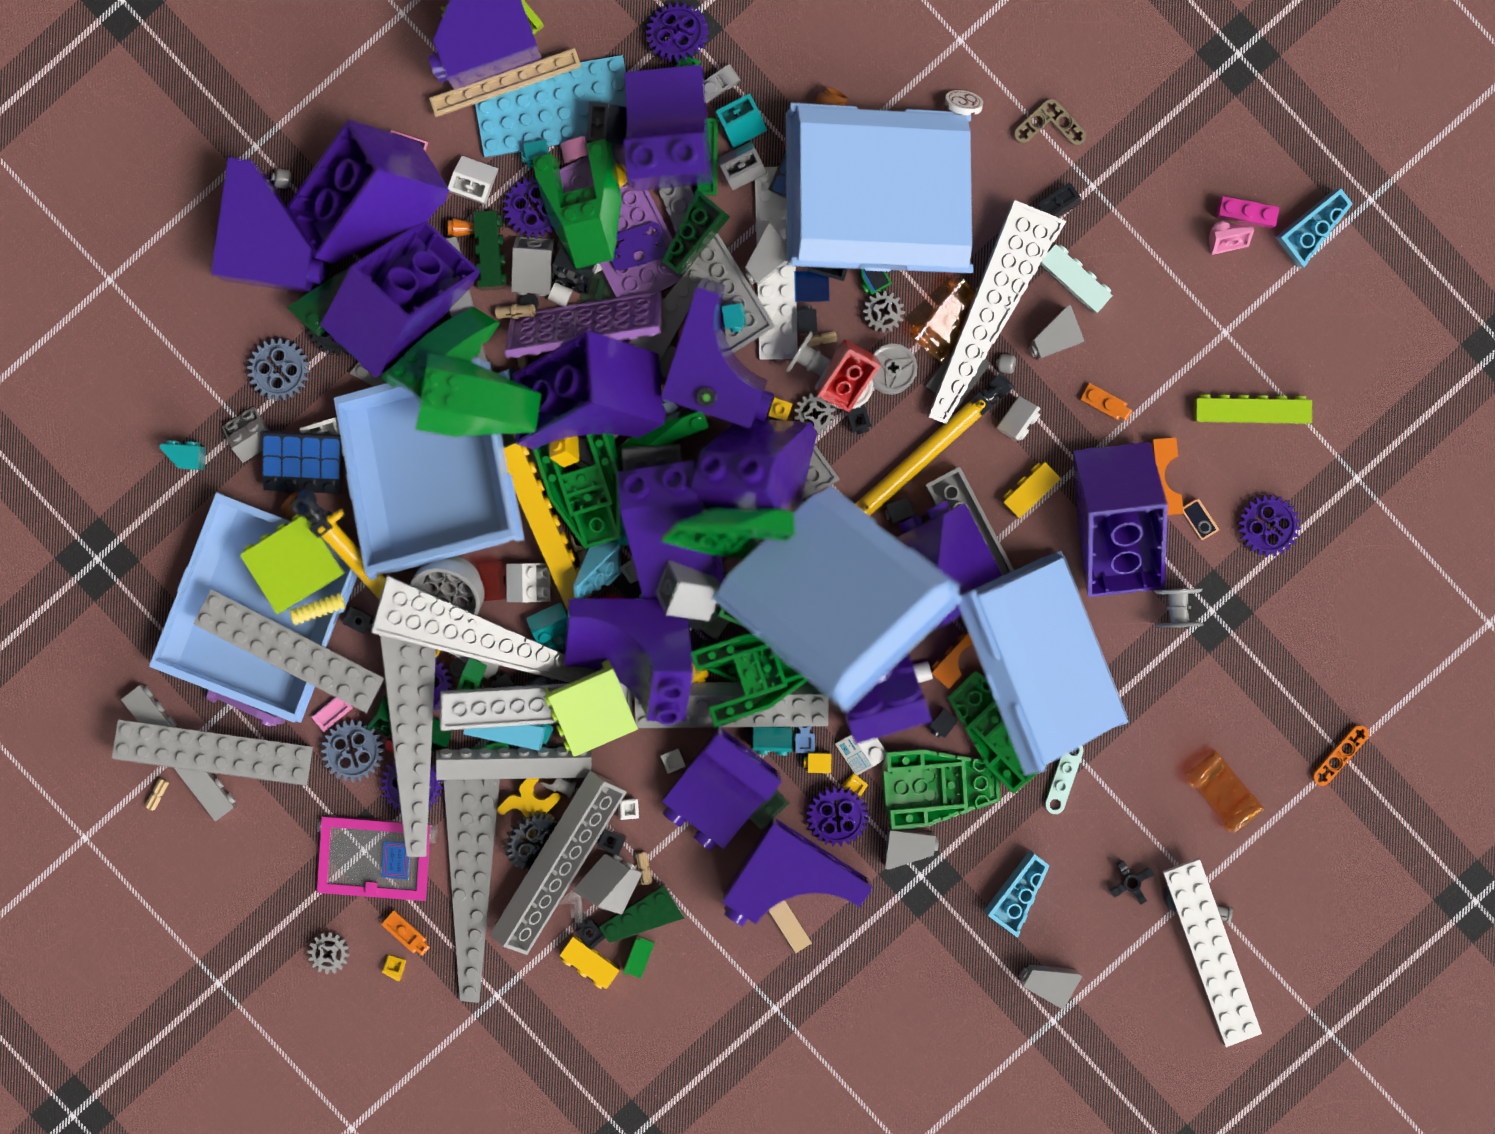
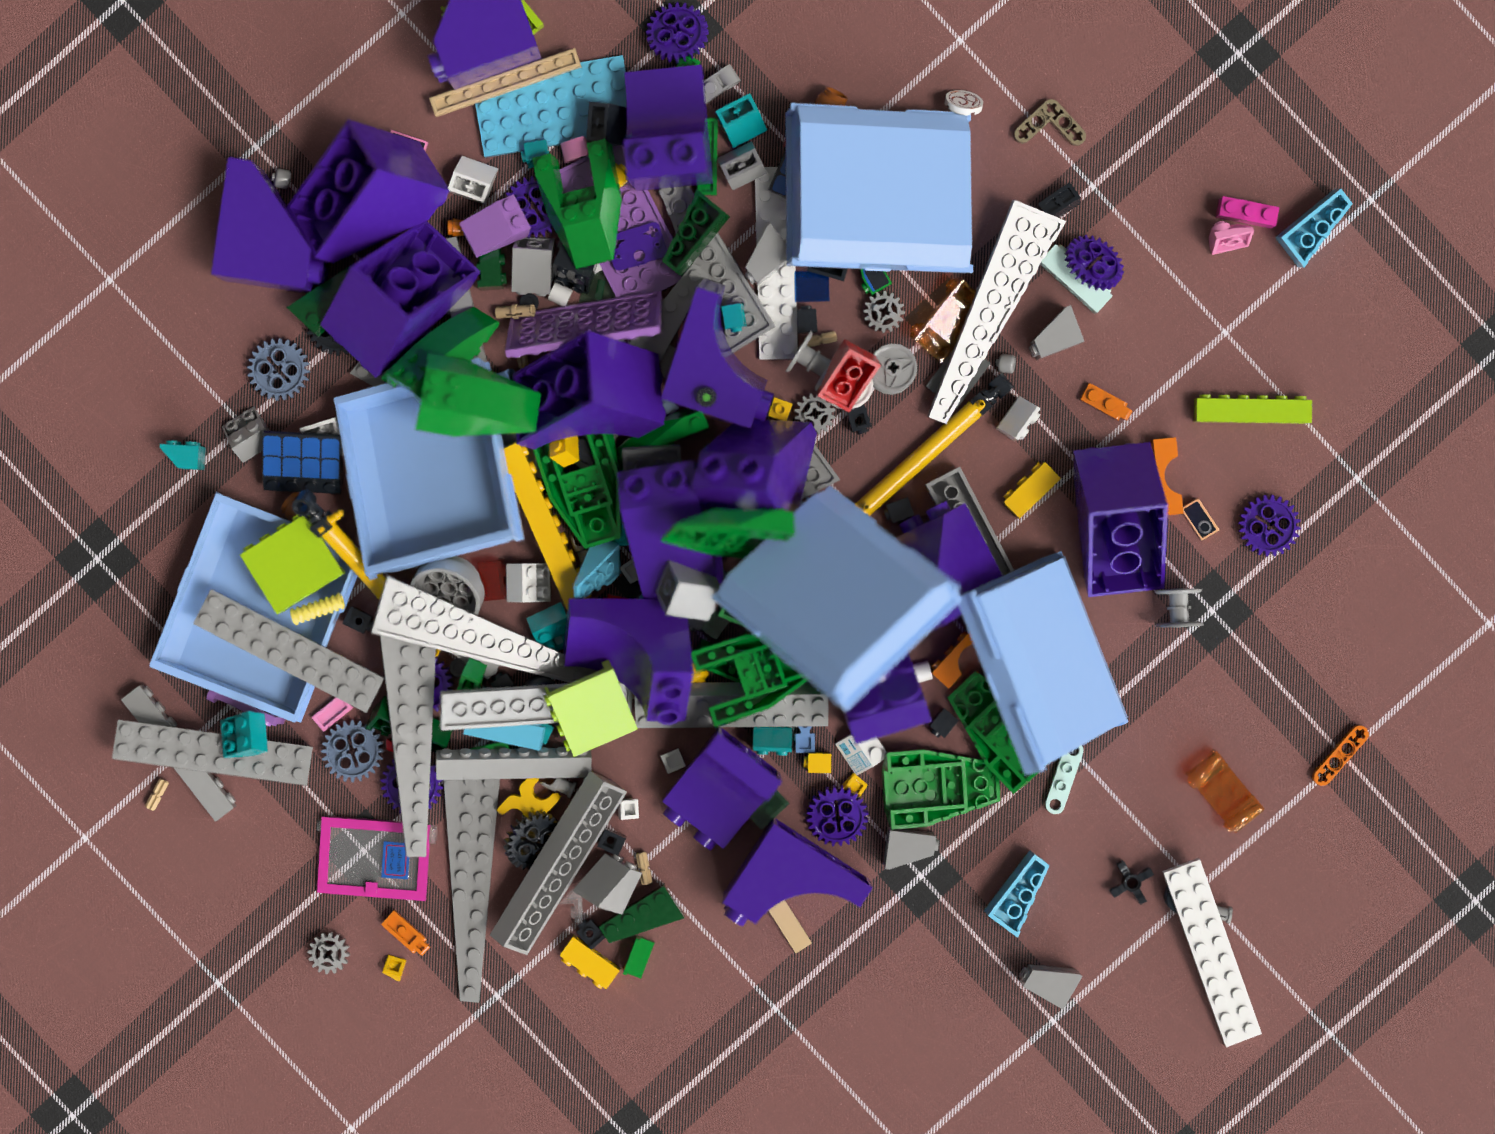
none -> teal slope [220,711,268,758]
none -> medium lavender slope [459,195,531,258]
none -> dark purple gear [1064,235,1124,291]

